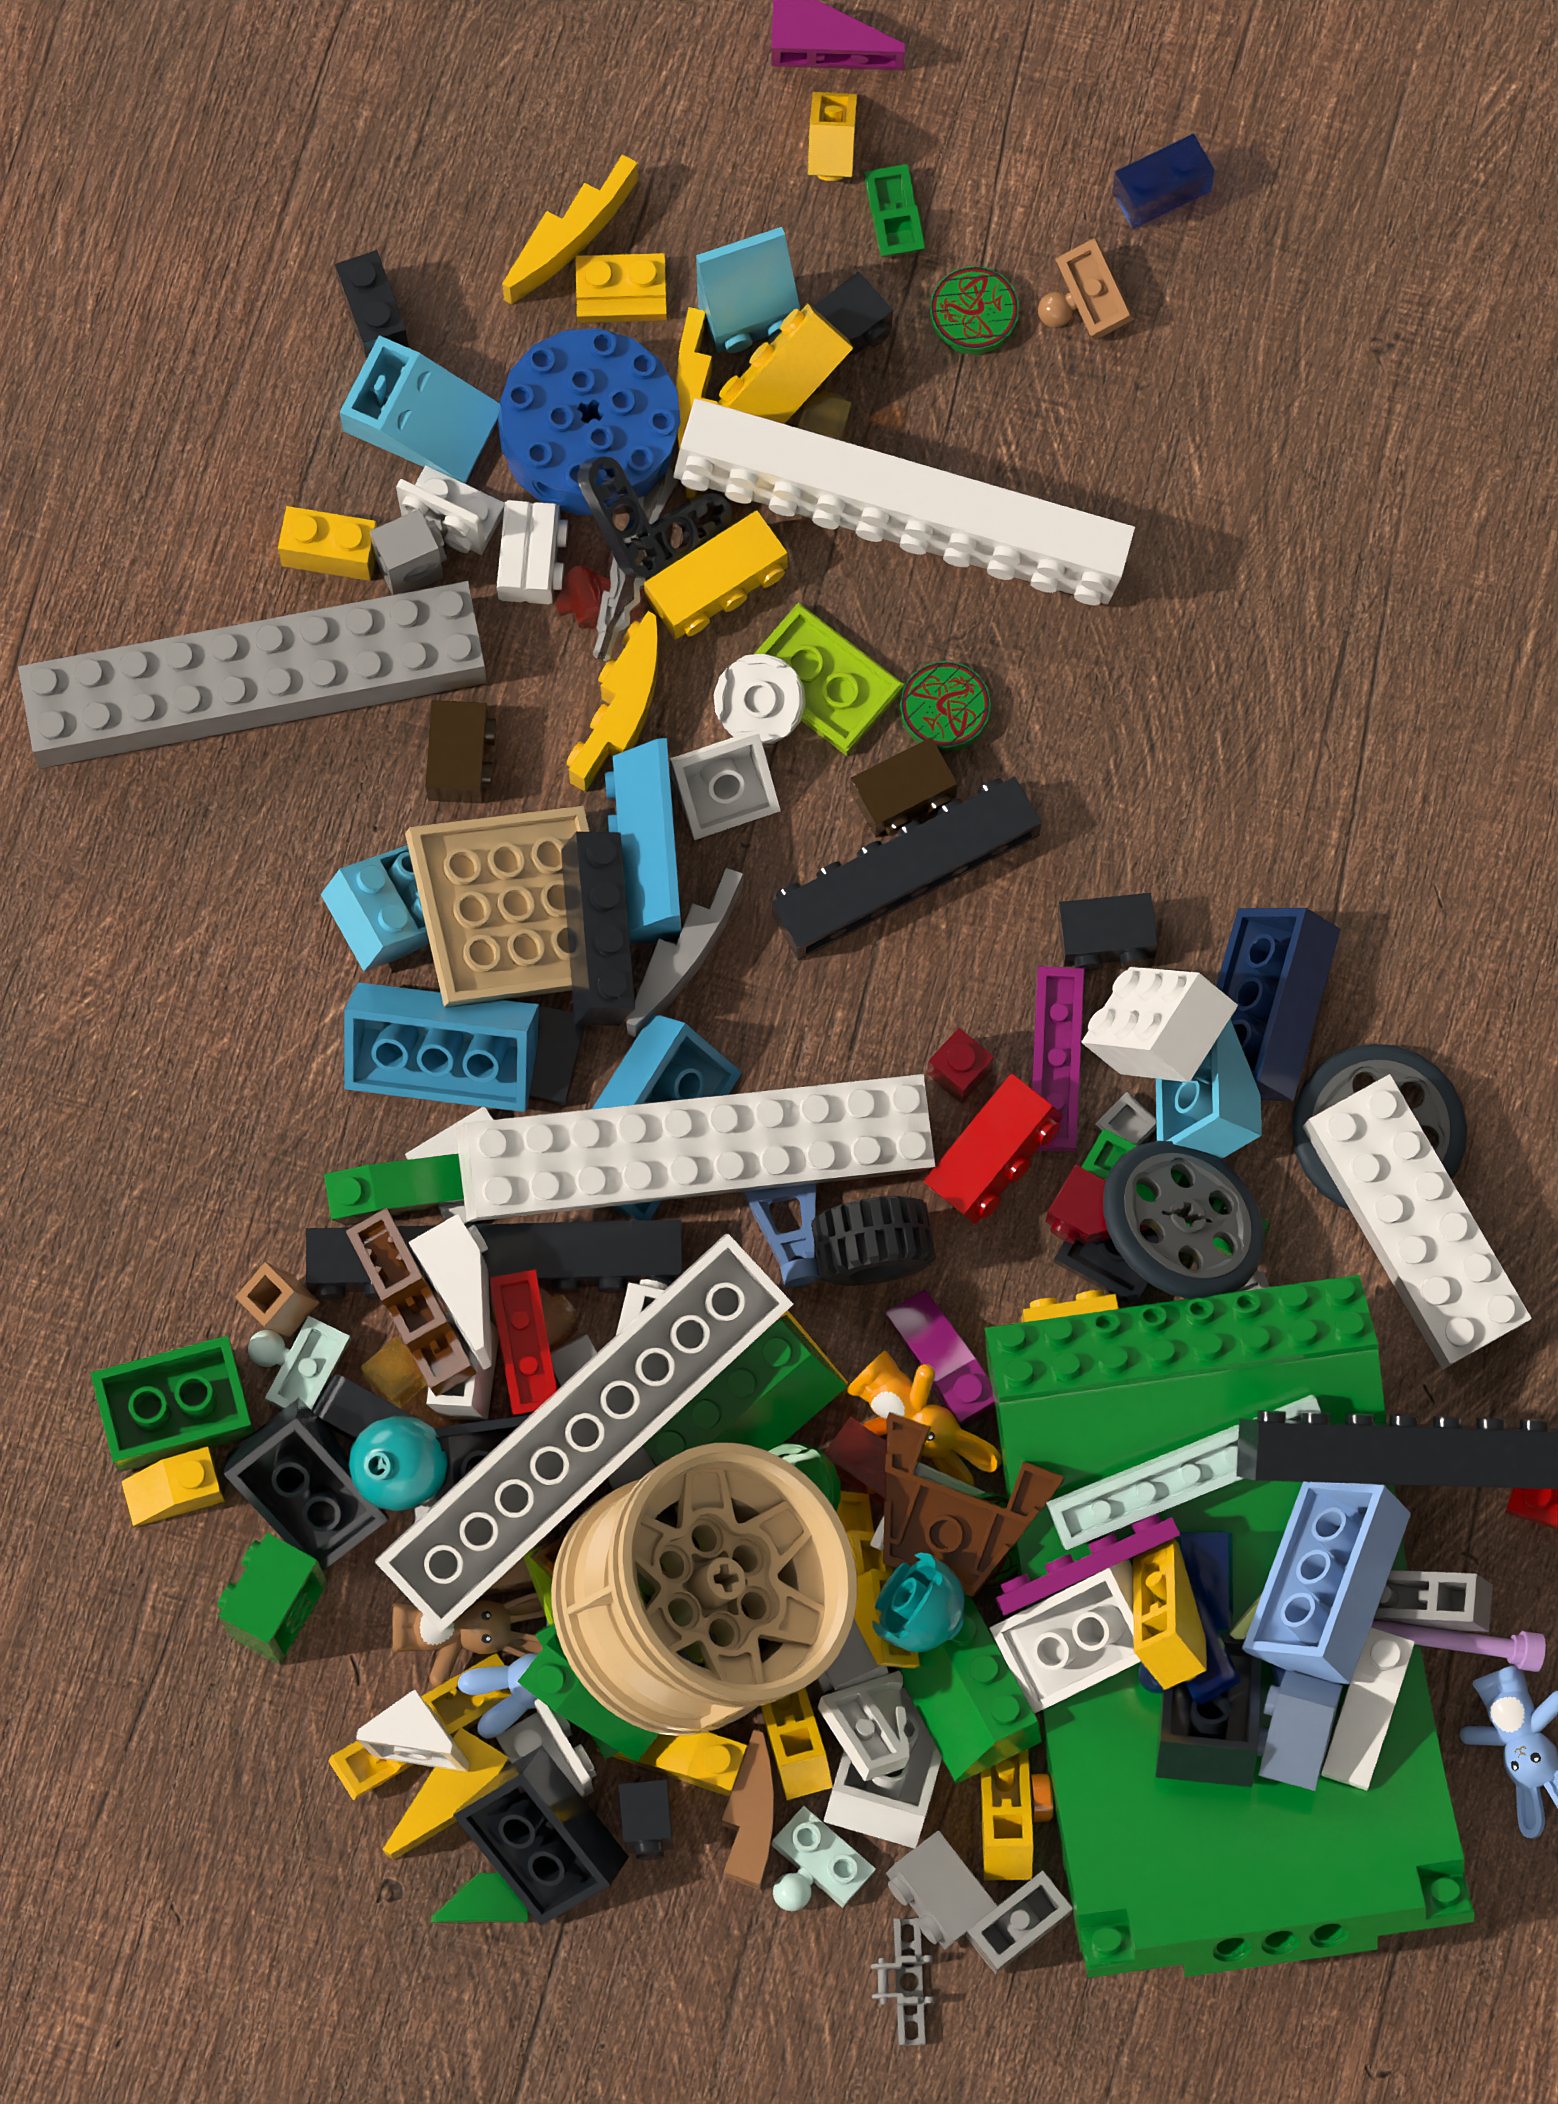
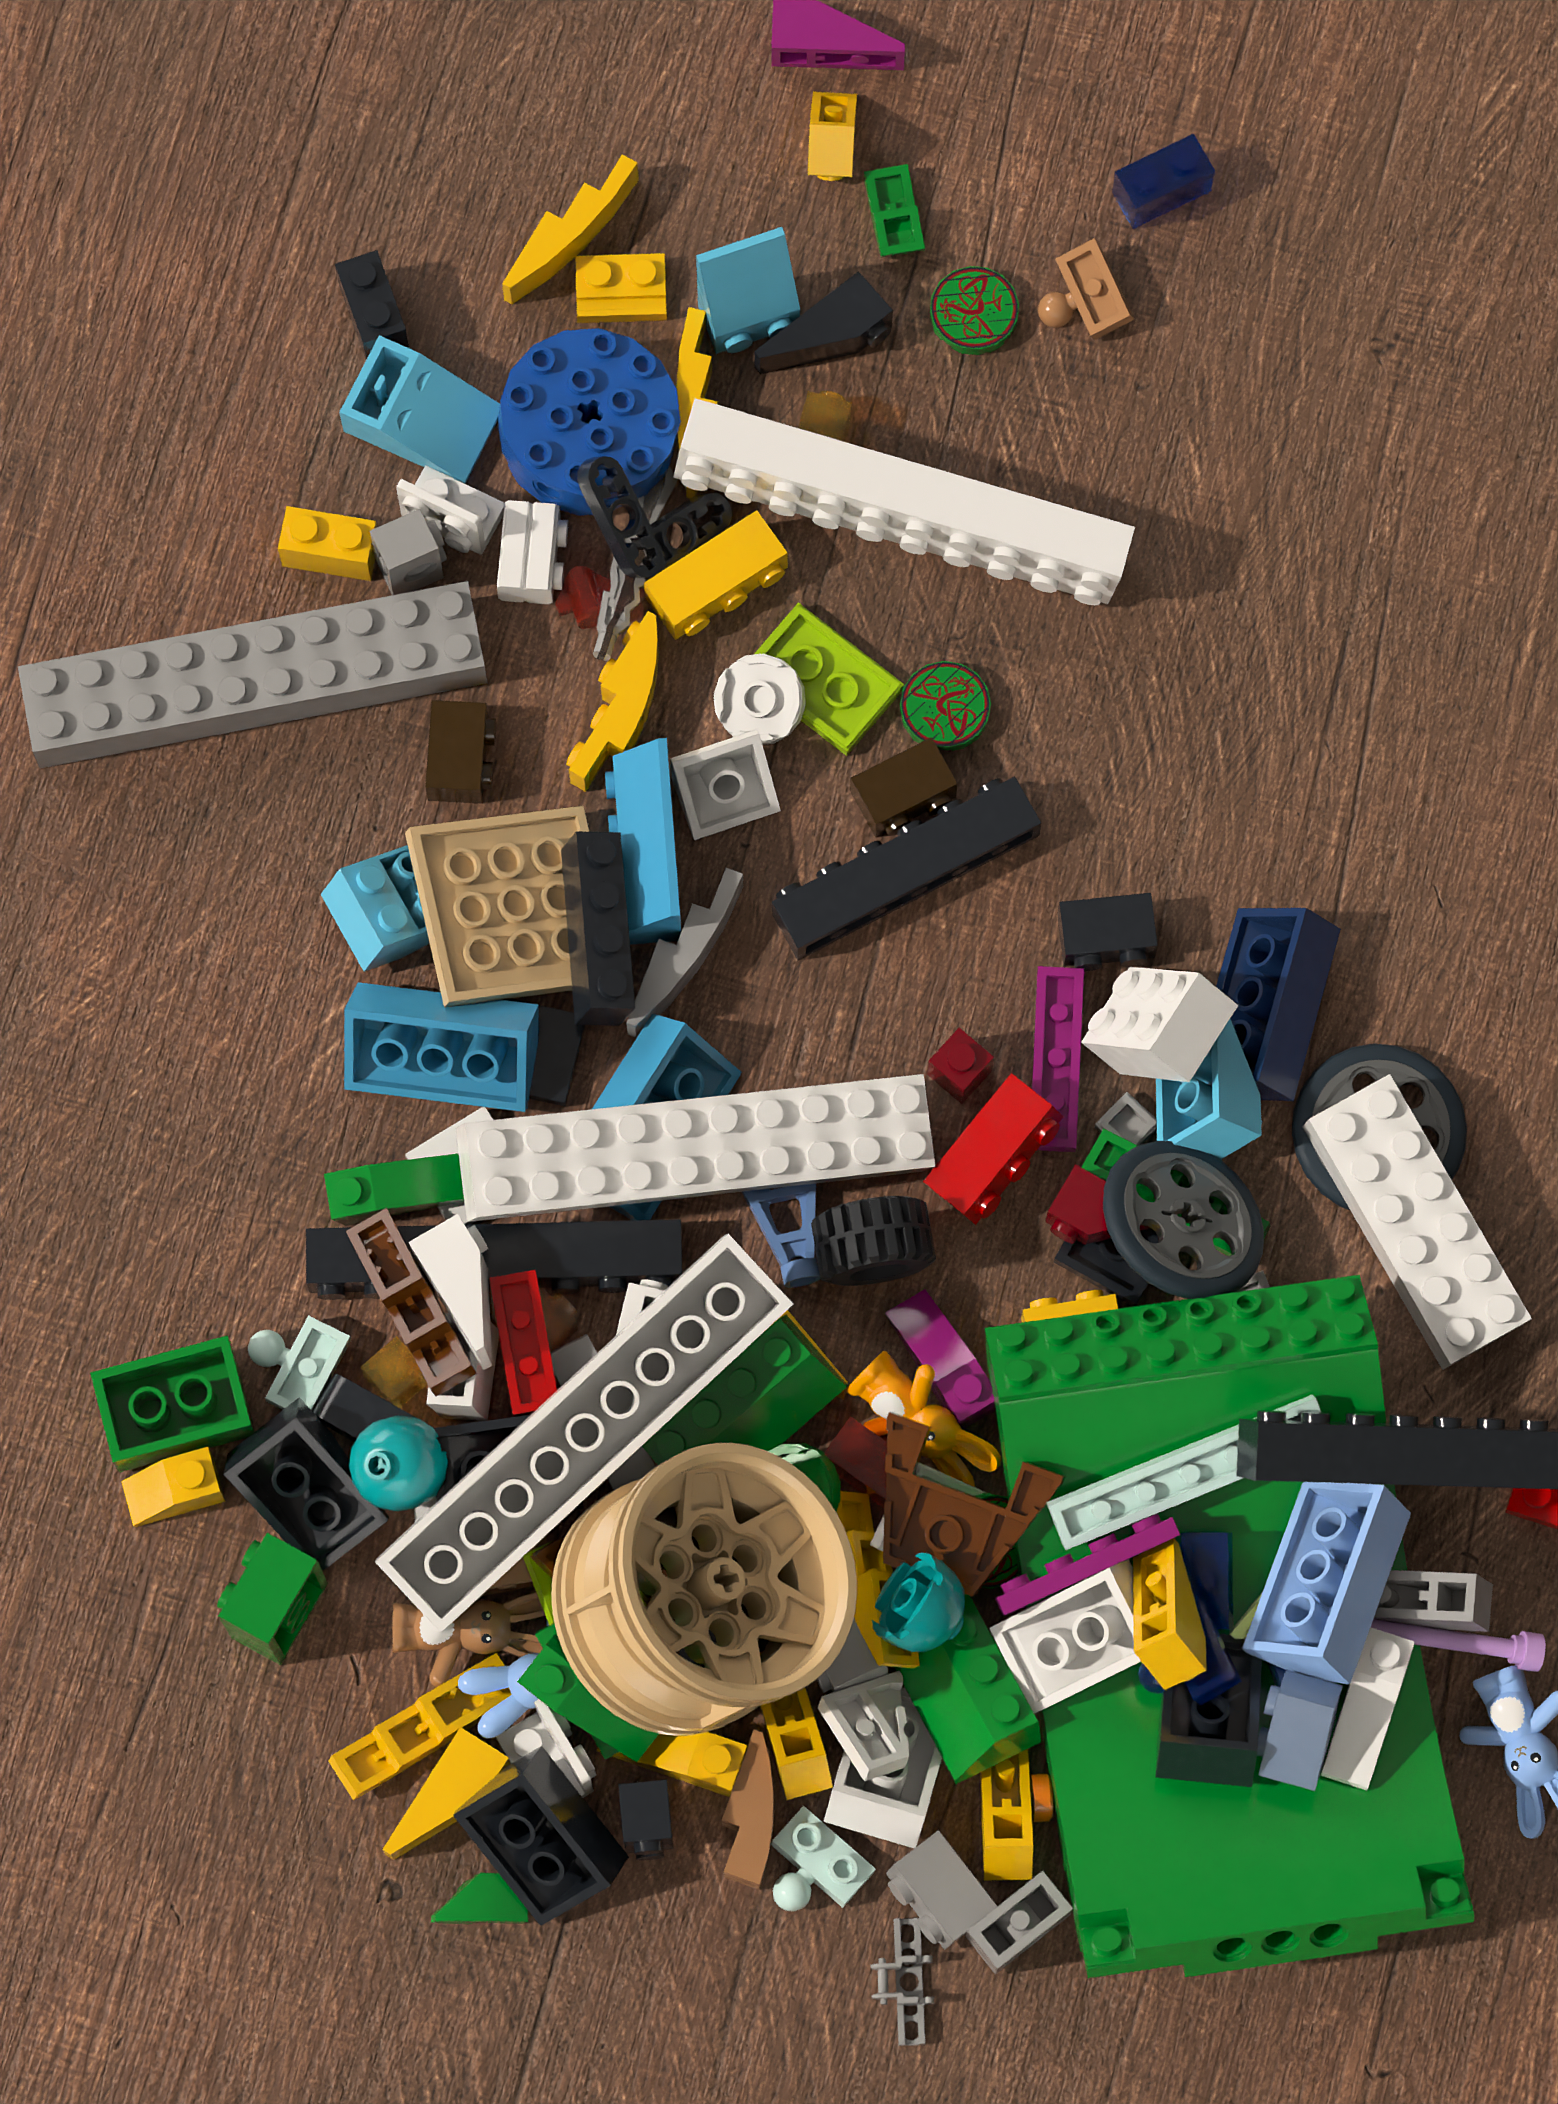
medium nougat brick [235,1262,320,1337] -> none
white slope [356,1689,469,1772] -> none
yellow brick [718,304,853,424] -> none

